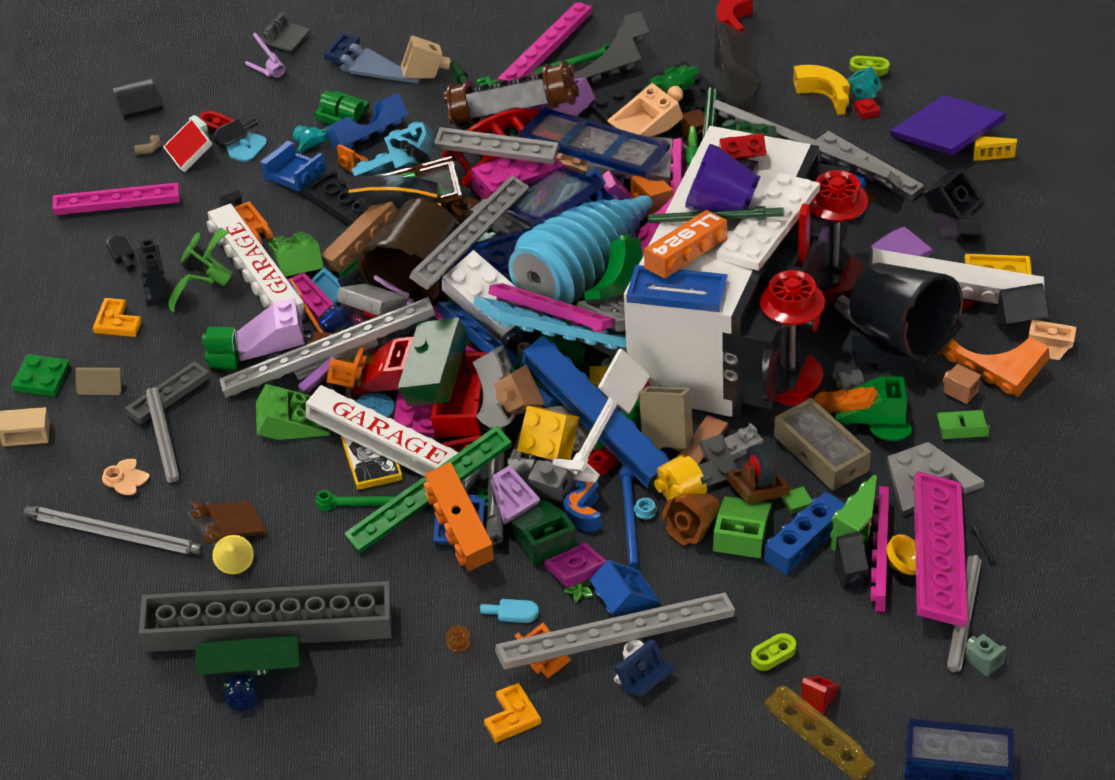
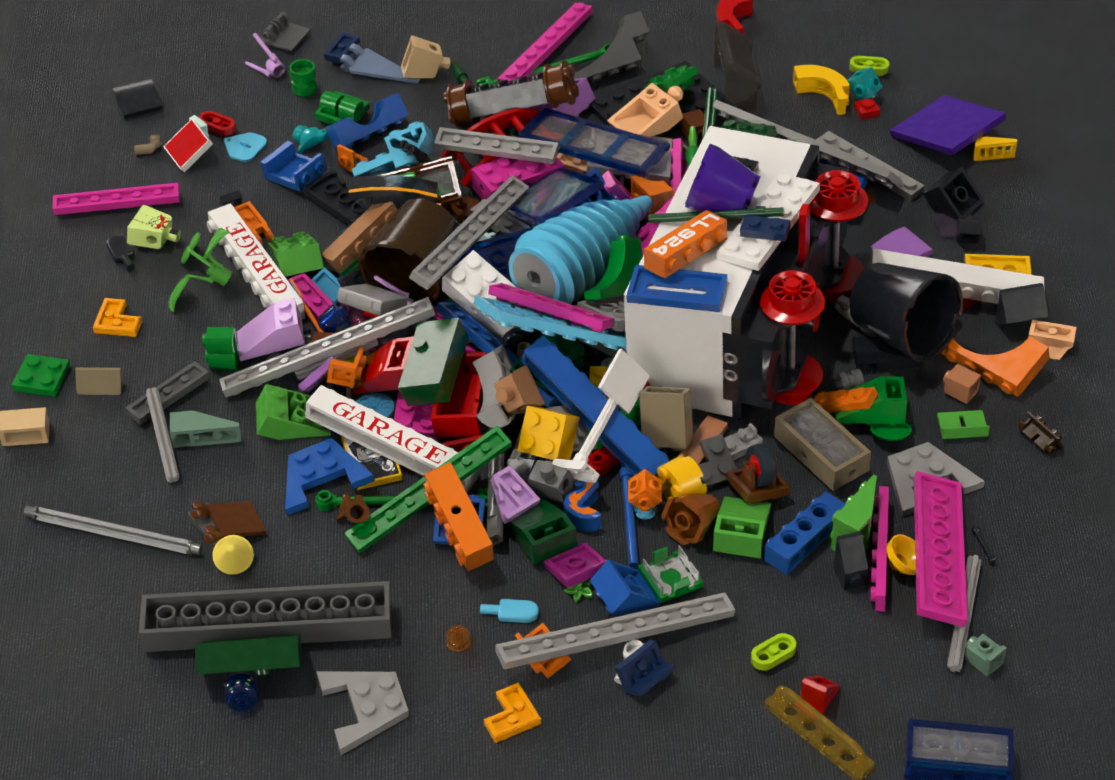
light nougat plate [102,459,150,495] -> none
black hips [137,239,168,306] -> none
black piece [213,118,258,147] -> none
red bracket [718,133,767,159] -> none
bright green tile [782,487,812,515] -> none
none -> yellowish green torso [127,205,181,249]
none -> sand green slope [170,411,242,448]
none -> blue wing [285,438,375,516]
none -> green wheel [289,59,317,97]
none -> light grey wing [316,671,409,755]
none -> reddish brown animal [336,494,370,523]
none -> orange brick [628,469,662,512]
none -> piece [638,545,704,604]
none -> dark blue plate [740,215,791,241]
none -> dark brown hinge [1018,411,1064,455]

